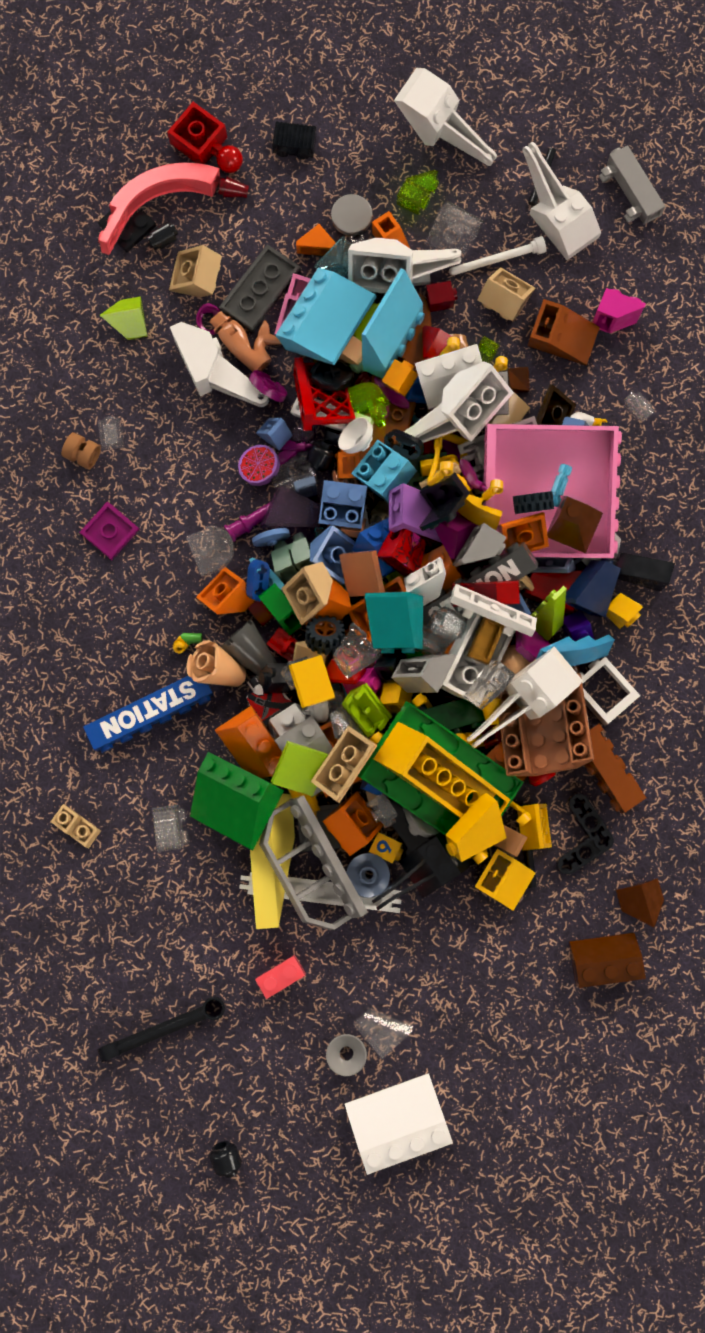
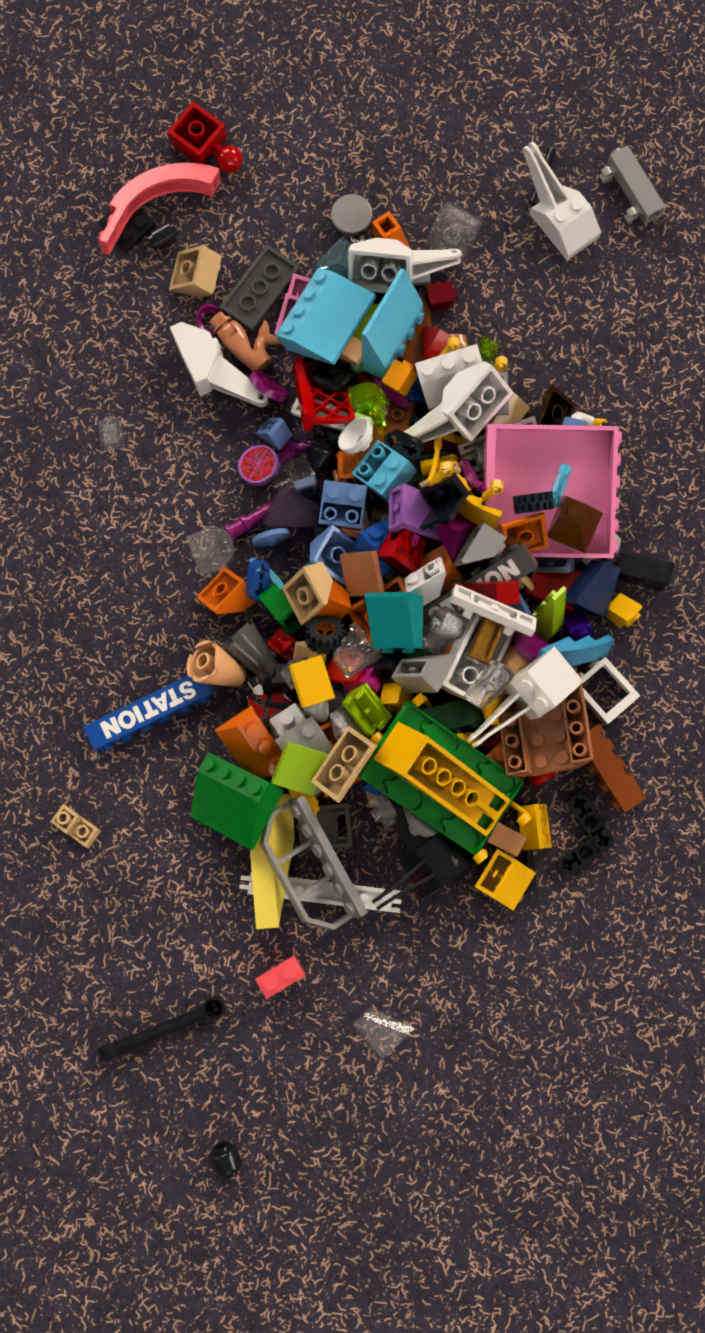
medium nougat wheel [61,432,101,470] -> none
magenta tile [79,501,140,561] -> none
lime slope [100,296,148,340] -> none
clear brick [152,805,189,852] -> none
arm [173,633,203,654] -> none
dark red cone [218,176,249,198] -> none
dark red slope [248,601,274,627] -> none
sand green hips [271,532,313,583] -> none
black brick [272,121,317,160] -> none
orange slope [296,224,338,257] -> none
orange slope [322,791,384,856] -> none
light grey piece [326,1034,367,1076] -> none
white slope [345,1073,453,1175] -> none
sand blue dish [346,853,390,898] -> none
yellow brick [369,832,404,864] -> none
white slope [394,68,497,166] -> none
clear neon green slope [397,170,439,215] -> none
yellow slope [445,793,507,862] -> none
white piece [449,236,546,276] -> none
tan slope [477,267,535,321] -> none
reddish brown slope [507,367,530,393] -> none
dark orange slope [527,299,600,366] -> none
reddish brown slope [569,932,646,988] -> none
dark pink slope [592,288,646,334] -> none
reddish brown slope [615,878,664,928] -> none
clear brick [623,391,655,422] -> none

